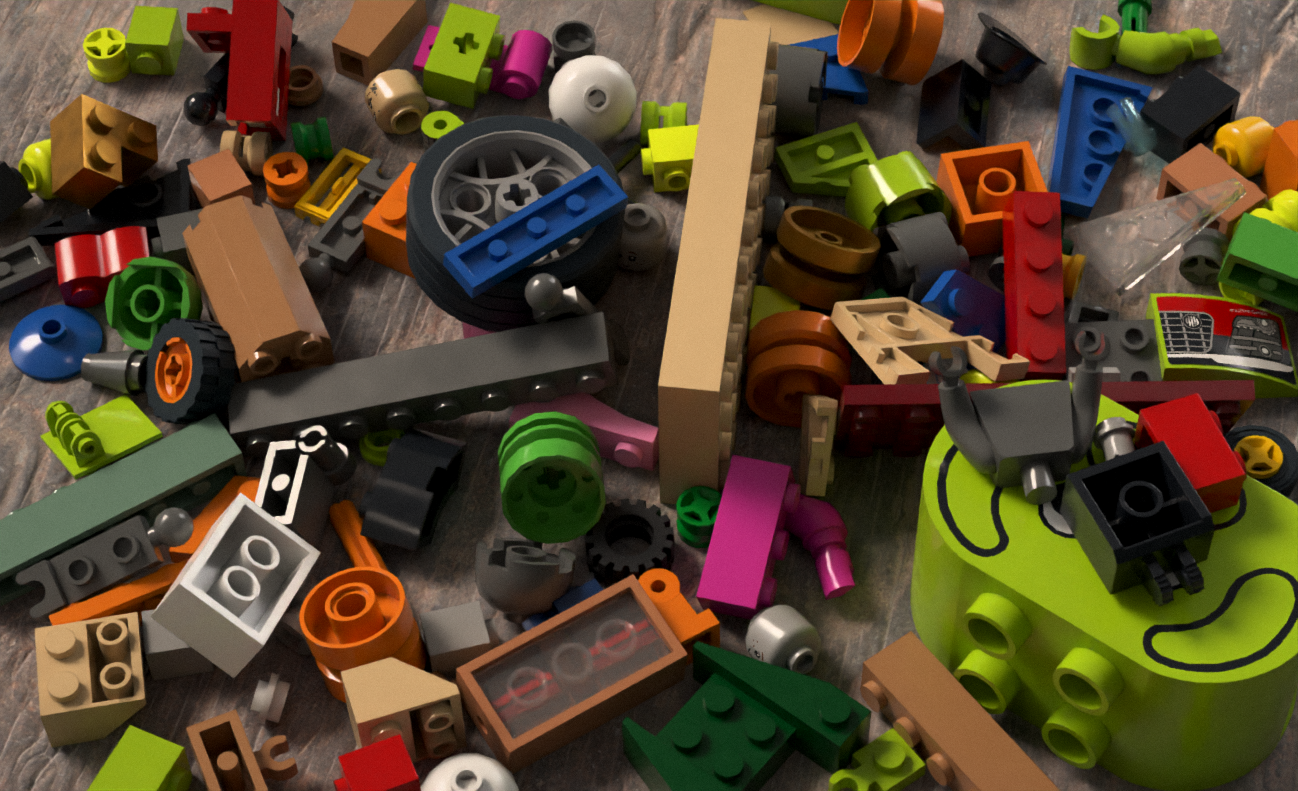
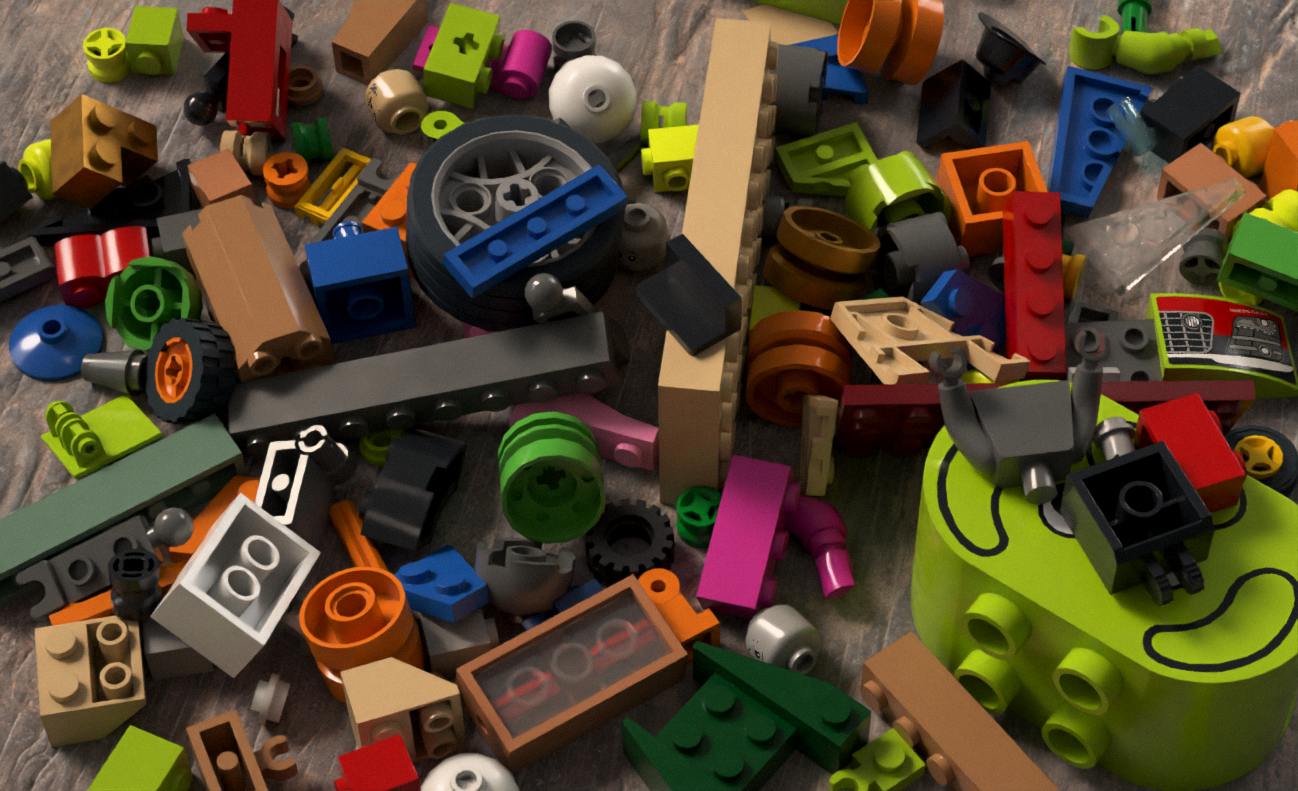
none -> black wheel [108,549,162,621]
none -> blue brick [305,221,416,344]
none -> blue wing [394,545,489,623]
none -> black panel [636,234,742,356]

